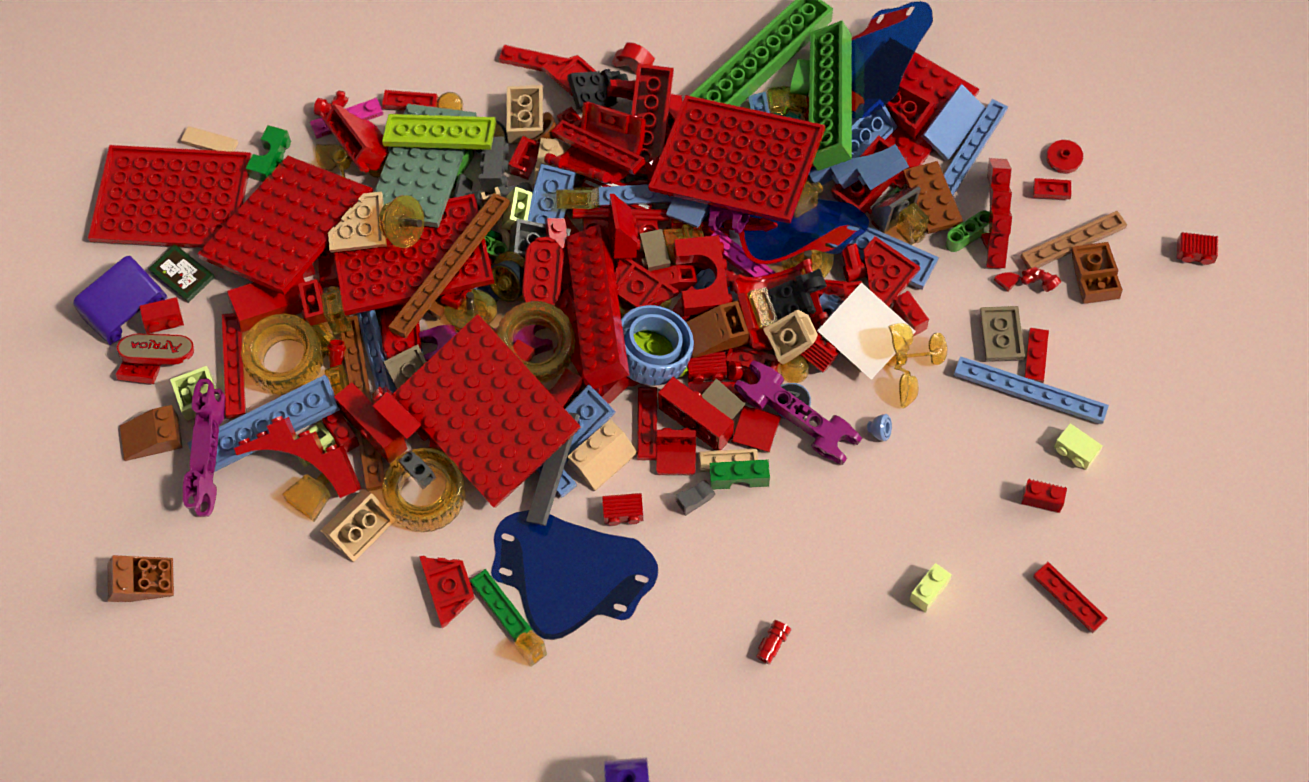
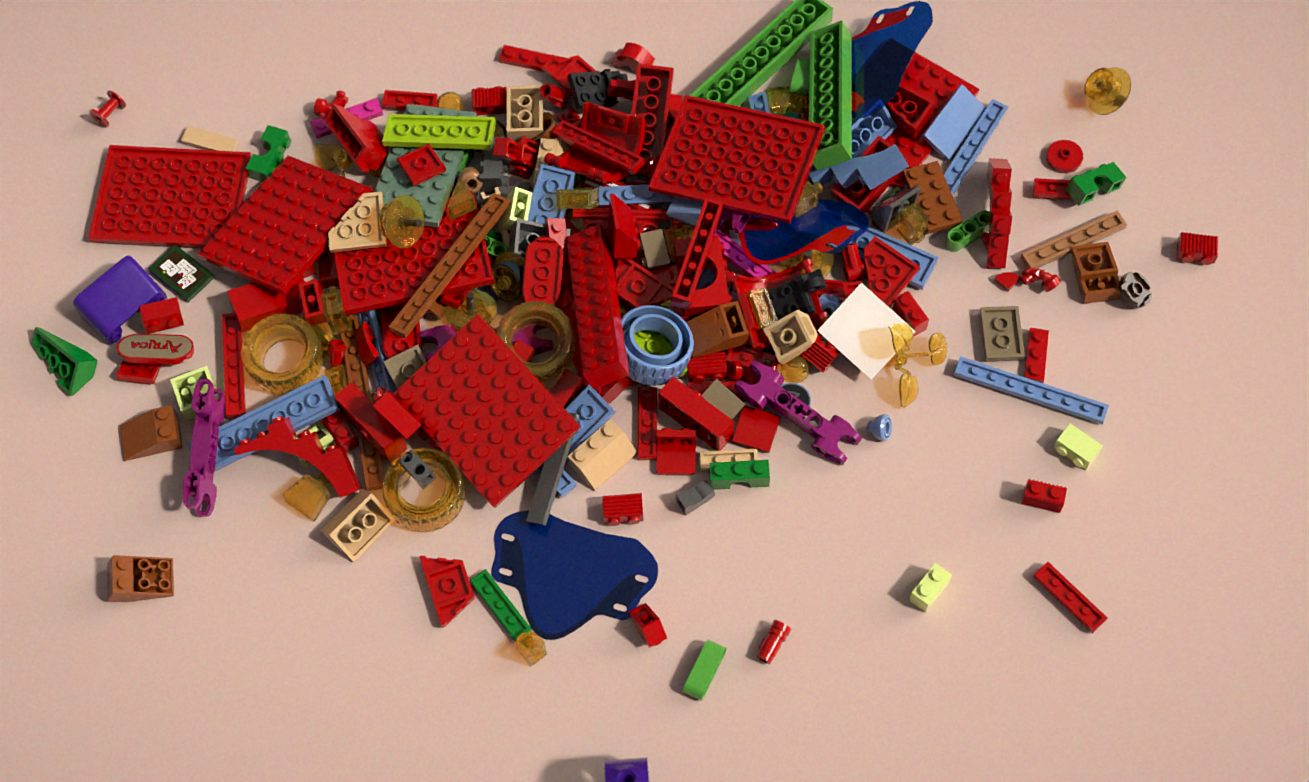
none -> green wedge [31,327,98,396]
none -> red piece [89,90,127,127]
none -> red slope [355,322,380,367]
none -> red plate [396,144,446,186]
none -> clear yellow slope [447,179,476,219]
none -> medium nougat head [458,167,483,194]
none -> red brick [471,86,507,115]
none -> red slope [493,137,539,170]
none -> red piece [539,83,571,110]
none -> red slope [628,603,668,648]
none -> red brick [670,197,724,311]
none -> bright green beam [683,640,727,701]
none -> green arch [1066,161,1127,206]
none -> clear yellow piece [1084,67,1131,115]
none -> dark brown tile [1119,272,1152,308]

